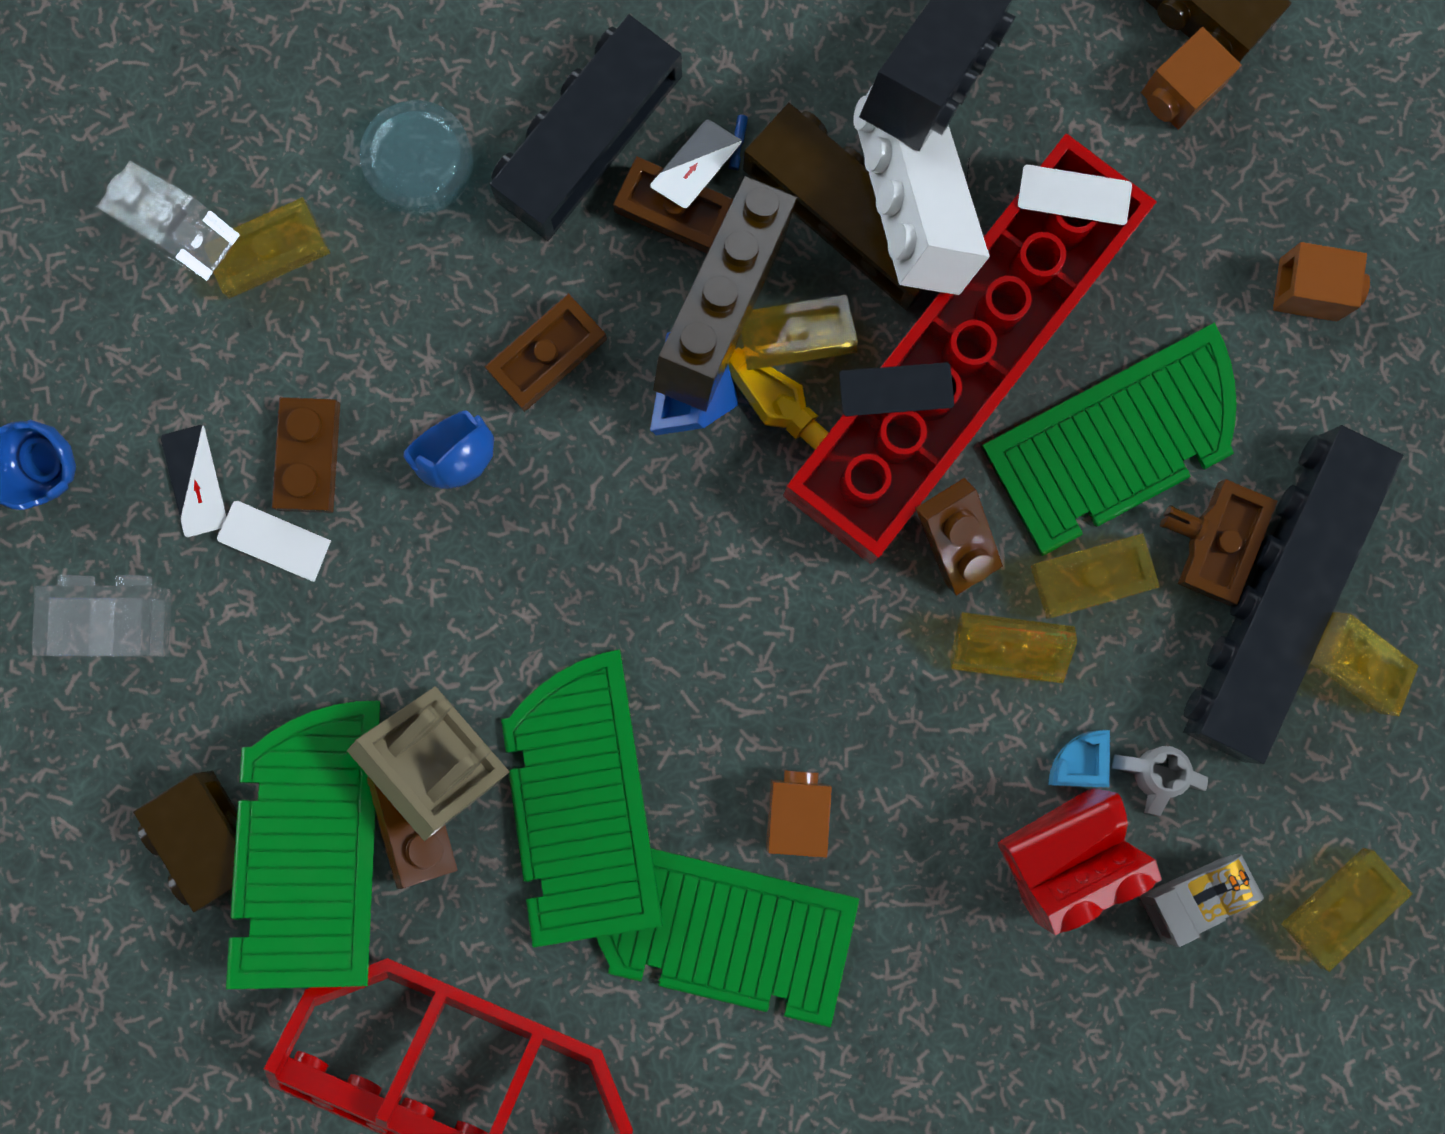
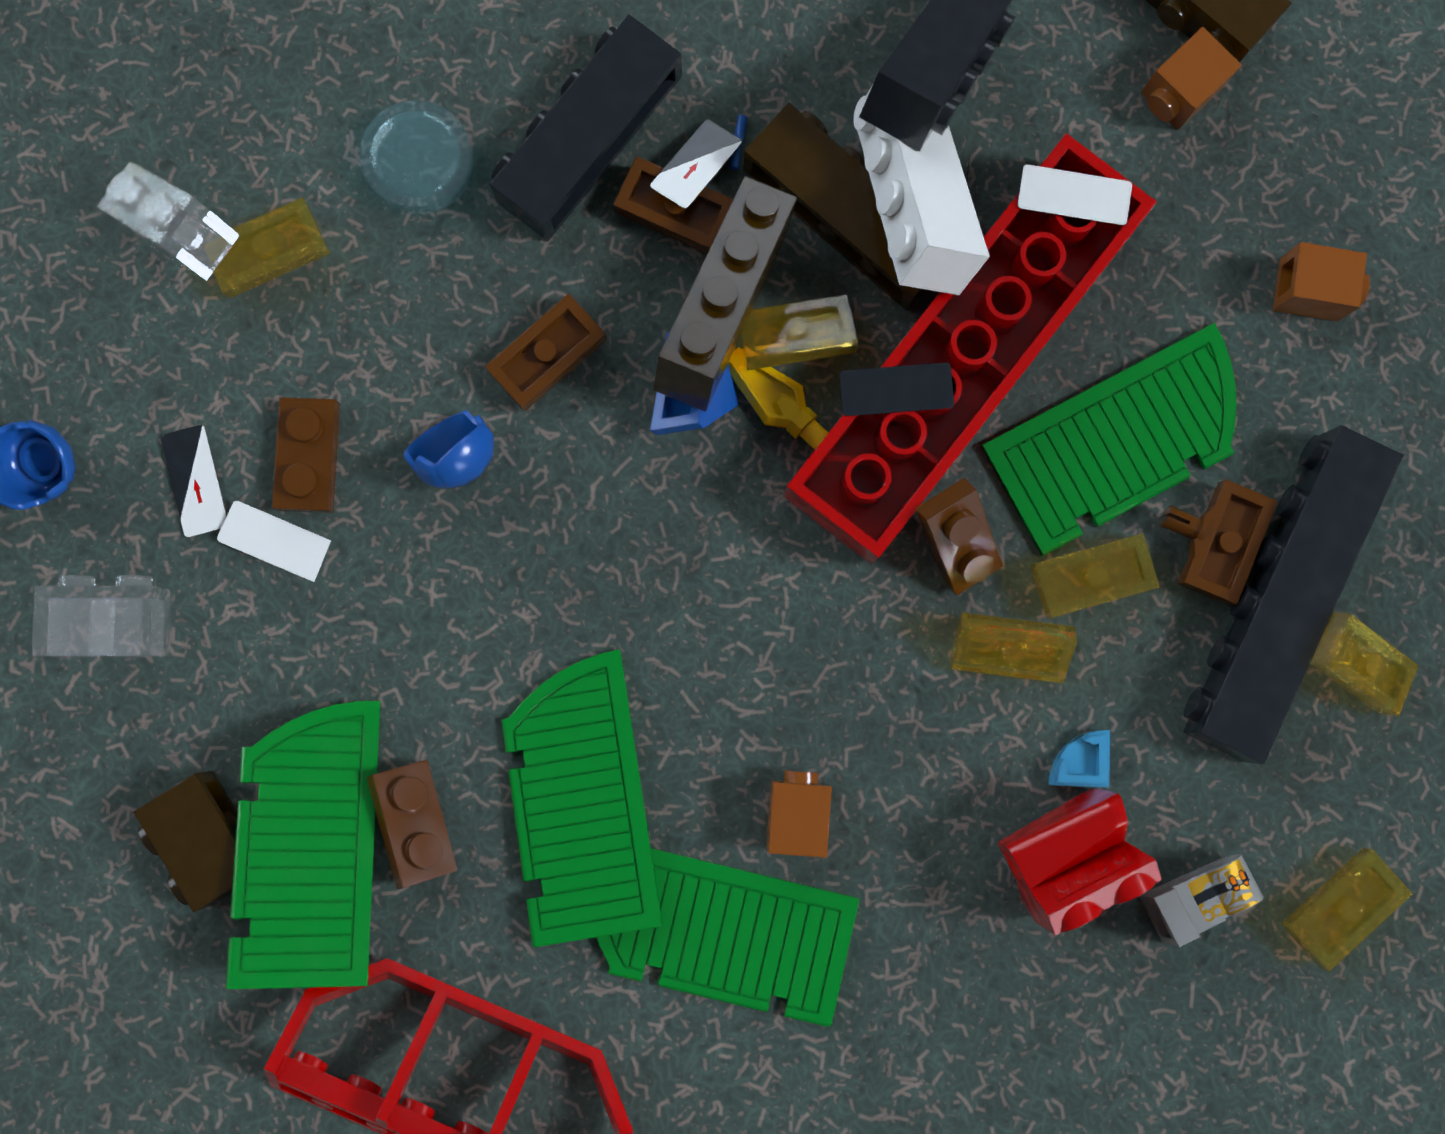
dark tan plate [347,686,509,841] -> none
light grey piece [1112,746,1208,816] -> none

